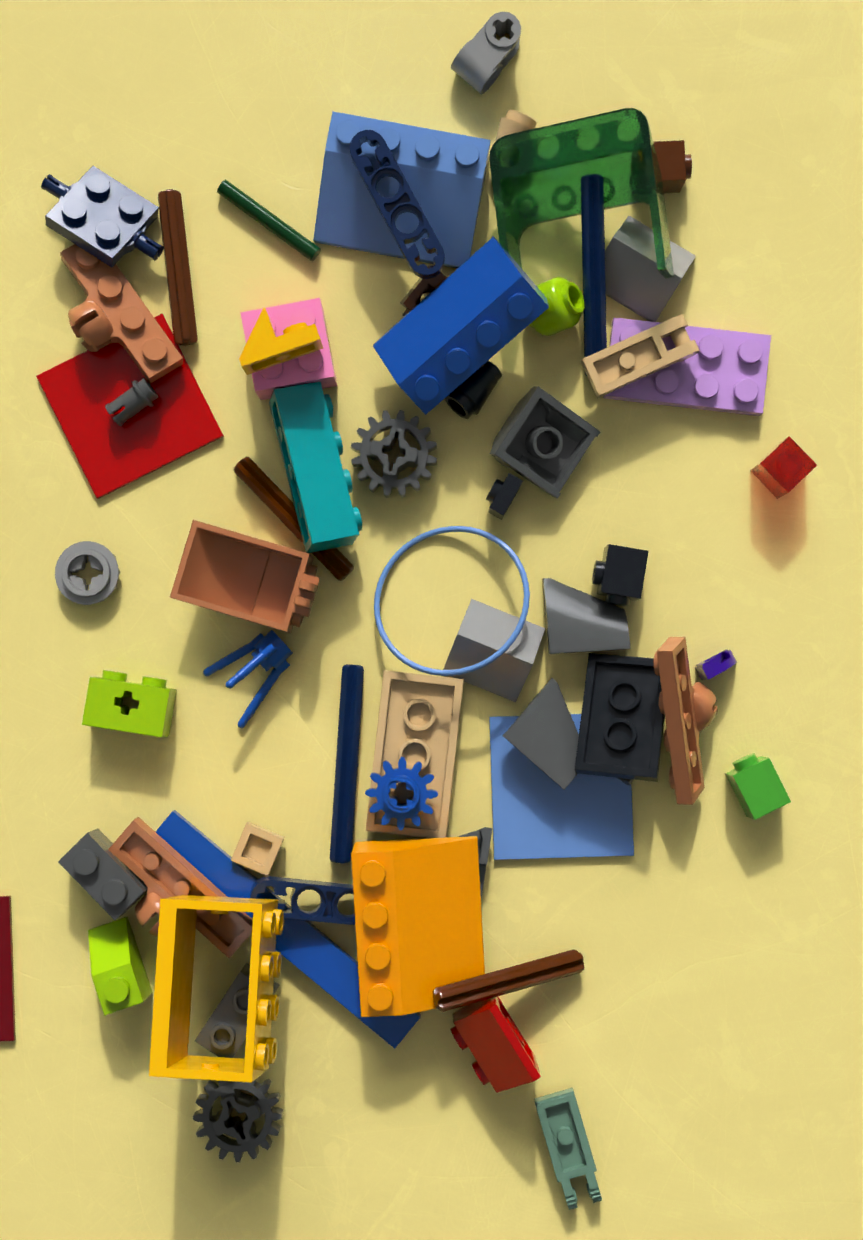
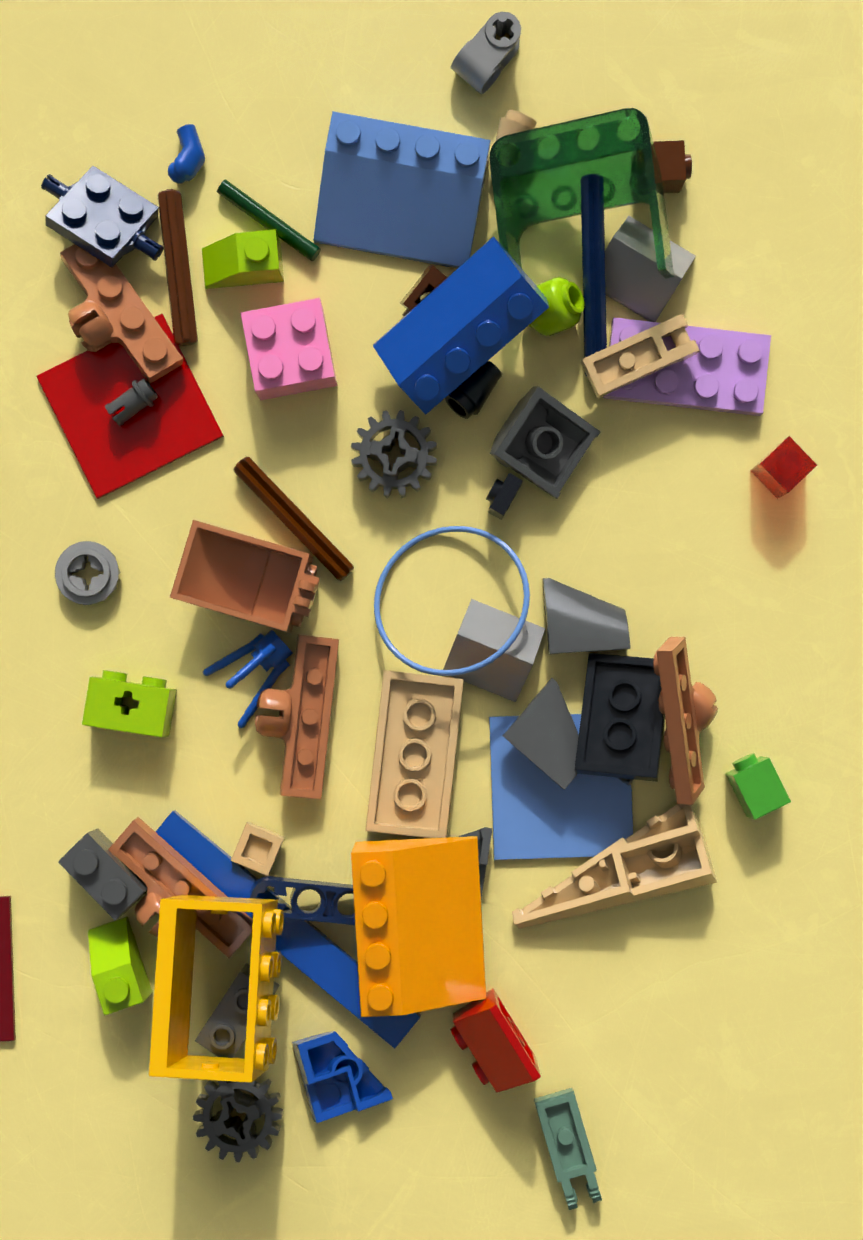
yellow slope [239,307,323,375] -> none
teal brick [269,381,362,553] -> none
dark blue axle [330,664,364,864] -> none
dark blue beam [350,130,445,279] -> none
blue gear [365,756,438,830] -> none
reddish brown axle [433,949,585,1012] -> none
black brick [592,544,649,606] -> none
dark purple tile [695,649,737,680] -> none
none -> blue arm [168,124,205,184]
none -> lime slope [202,229,284,289]
none -> nougat plate [255,635,339,799]
none -> blue slope [292,1031,393,1123]
none -> tan wedge [512,804,717,929]

